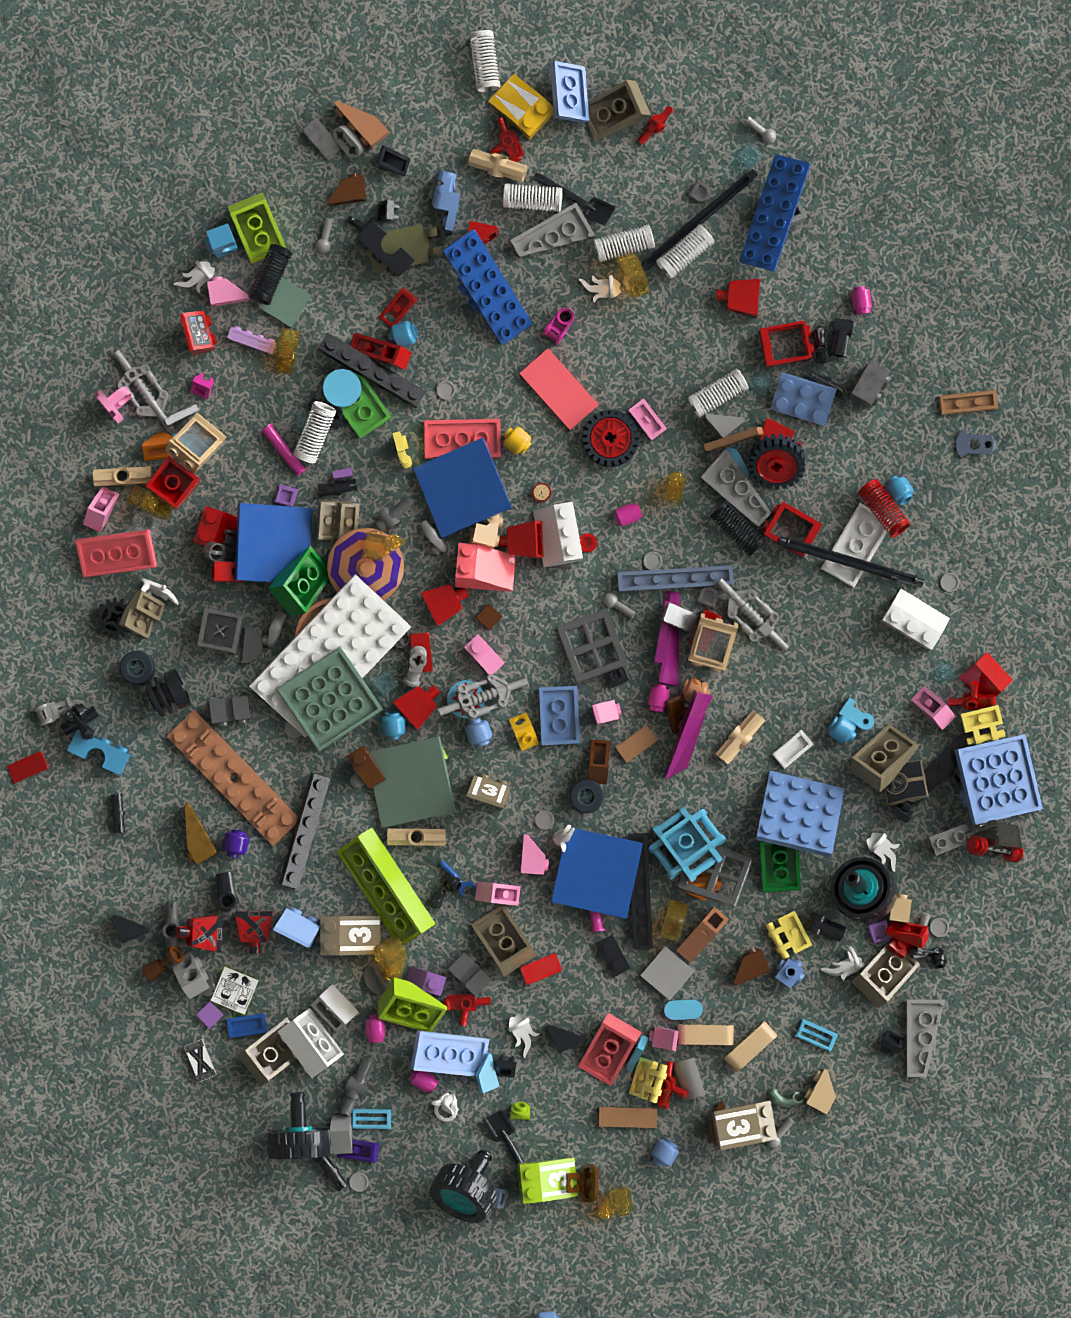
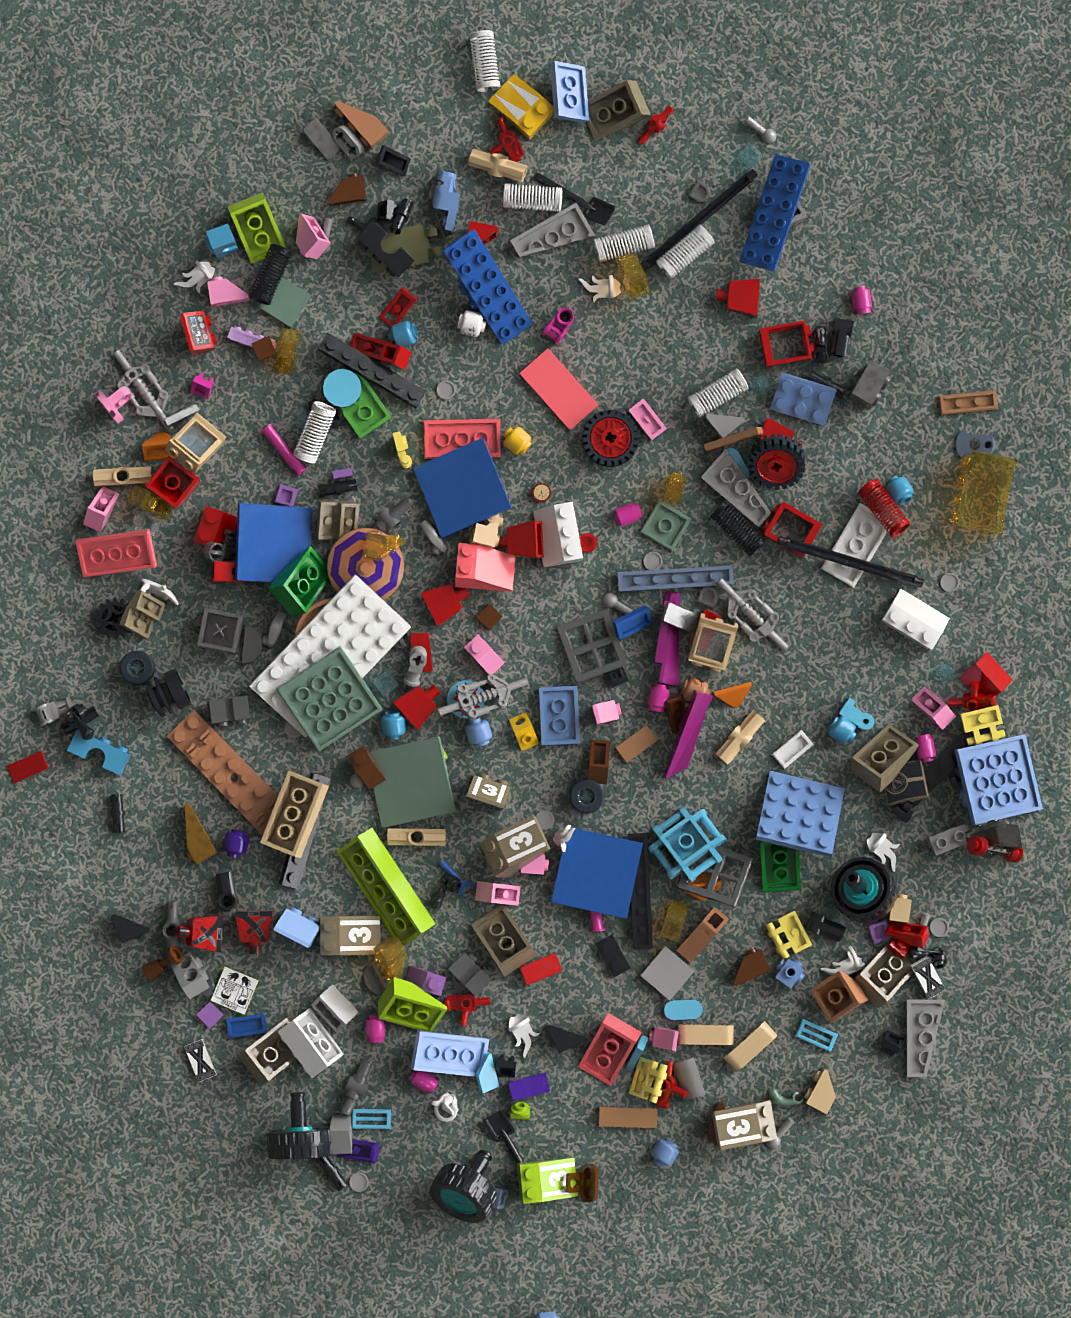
clear yellow slope [595,1186,634,1220] -> none
none -> reddish brown tile [251,336,277,362]
none -> tan brick [260,771,329,858]
none -> bright pink slope [296,213,331,259]
none -> black pin [389,198,413,235]
none -> white head [457,310,486,337]
none -> dark tan slope [480,816,550,878]
none -> dark purple slope [508,1072,550,1101]
none -> blue tile [612,605,653,640]
none -> sand green tile [640,499,692,552]
none -> orange slope [713,682,752,708]
none -> nougat slope [810,970,868,1023]
none -> tile [910,956,945,999]
none -> dark pink brick [915,734,936,763]
none -> clear yellow windscreen [951,450,1017,537]

